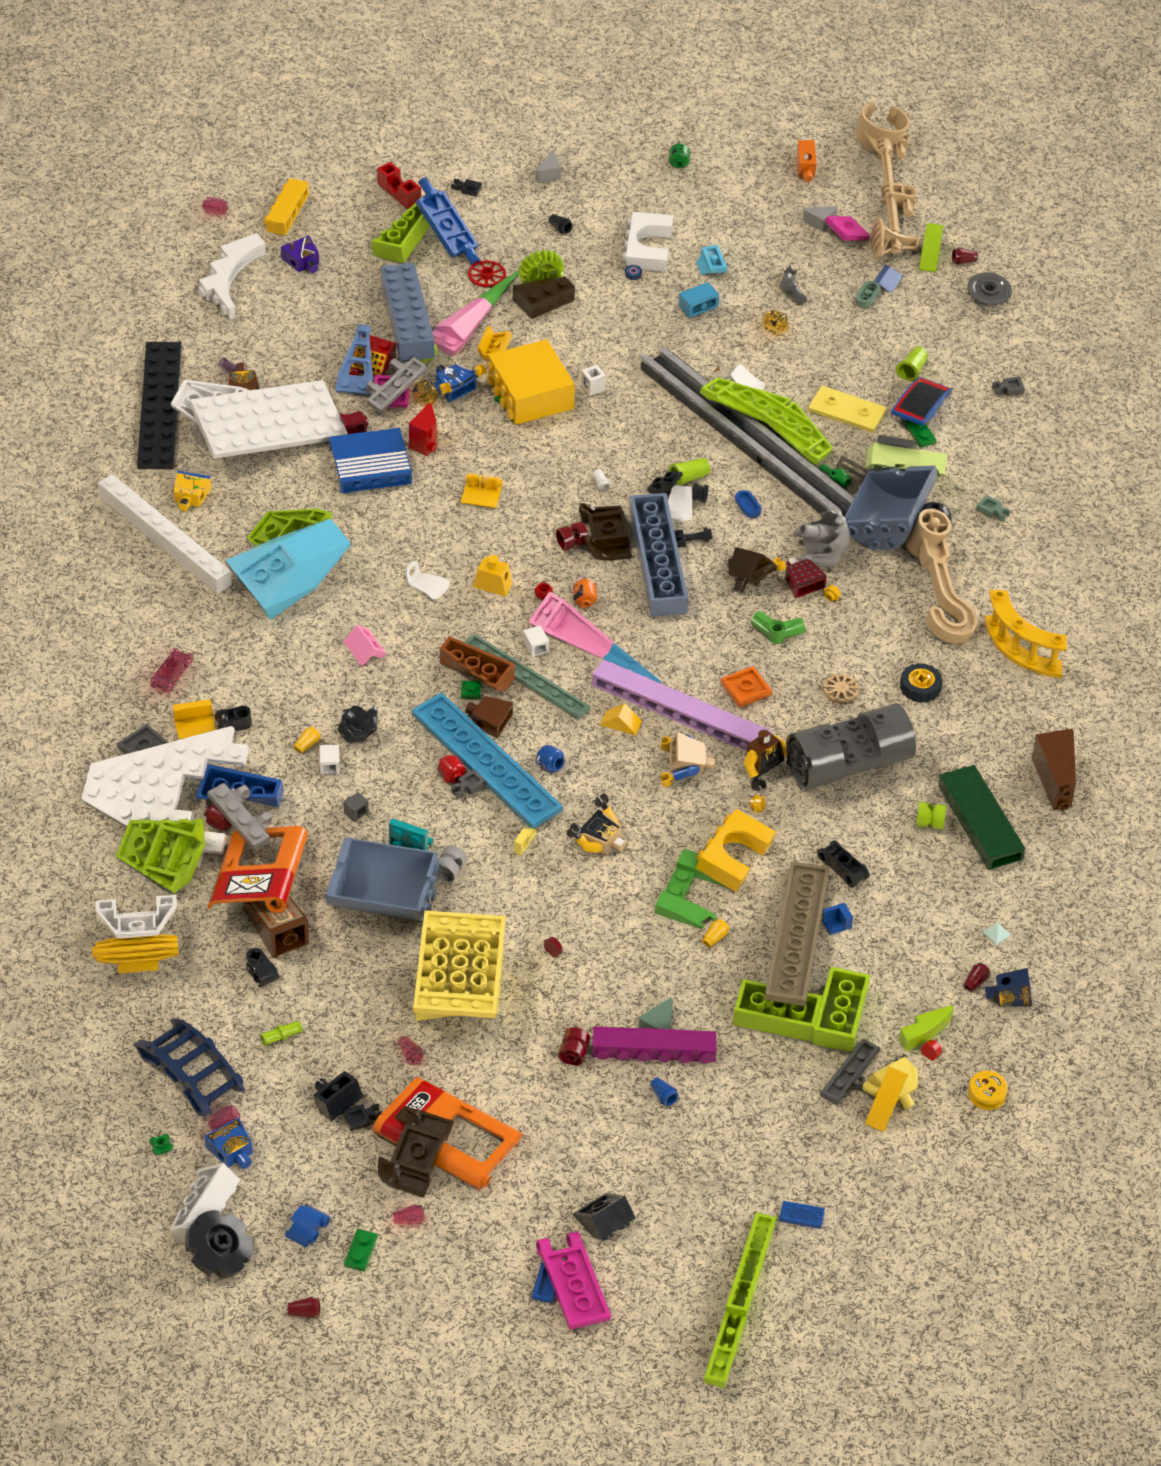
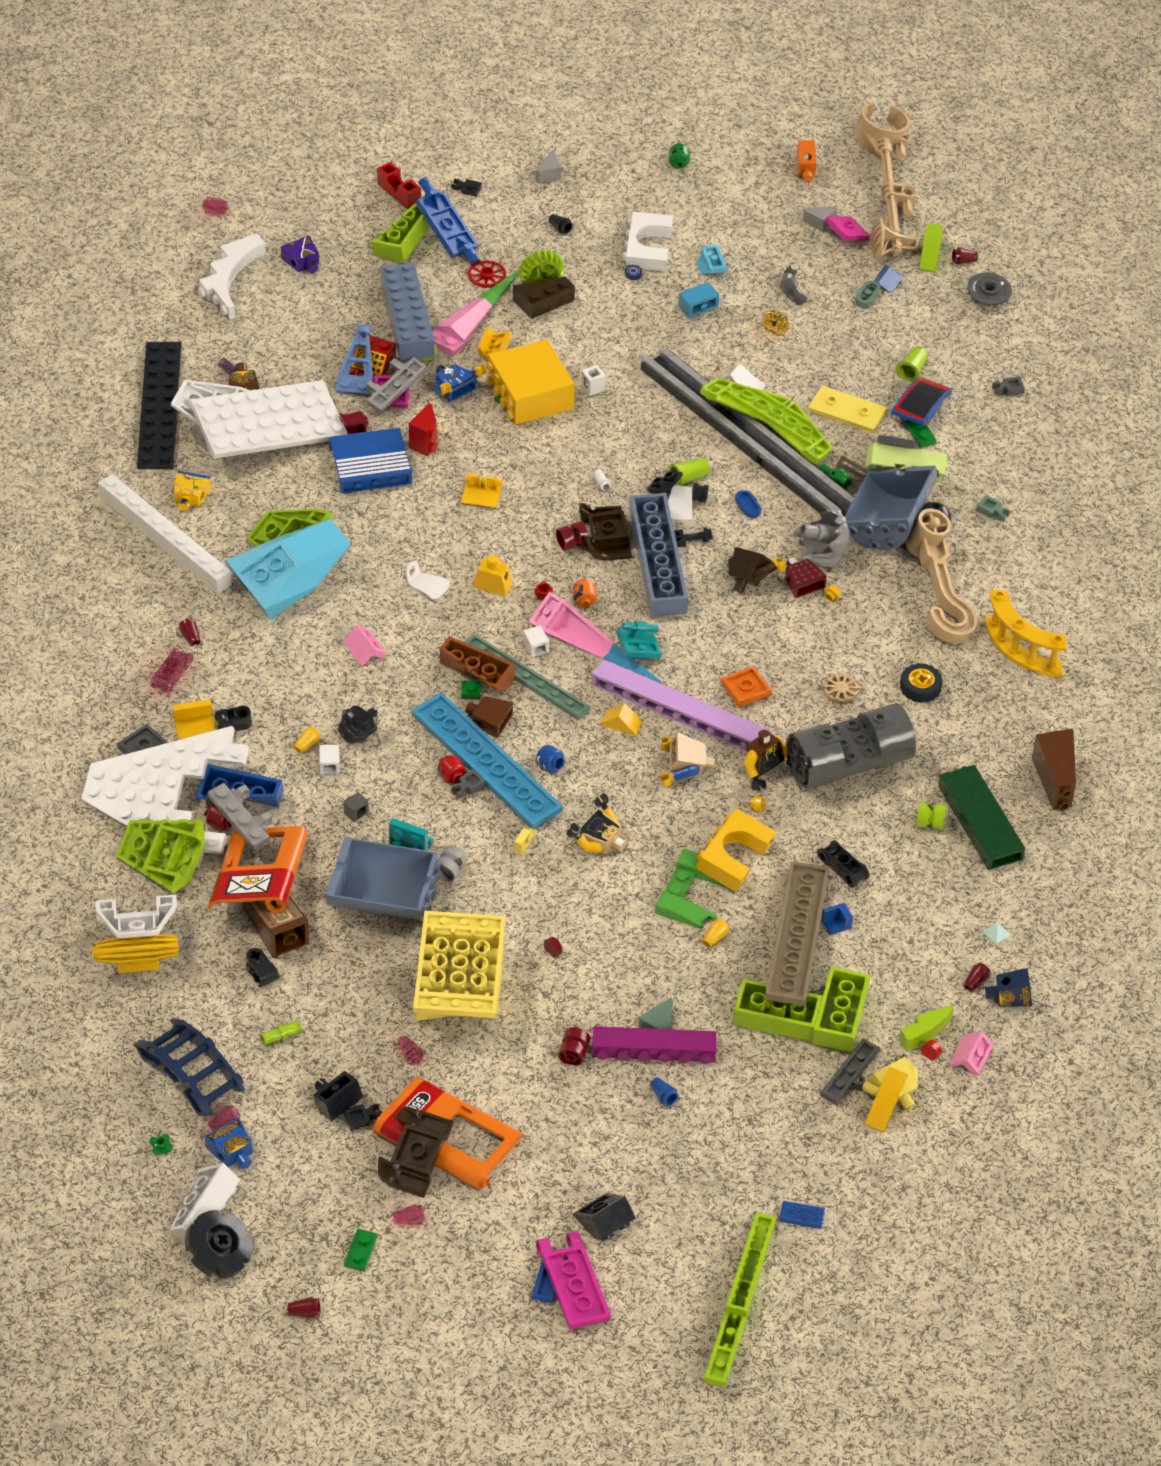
yellow brick [264,178,309,236] -> none
blue cylinder [285,1204,331,1248] -> none
clear yellow head [412,380,438,406] -> none
bright green piece [751,611,806,644] -> none
yellow head [968,1070,1008,1110] -> none
none -> dark red cone [179,618,201,646]
none -> teal plate [616,621,662,660]
none -> bright pink panel [949,1031,994,1075]

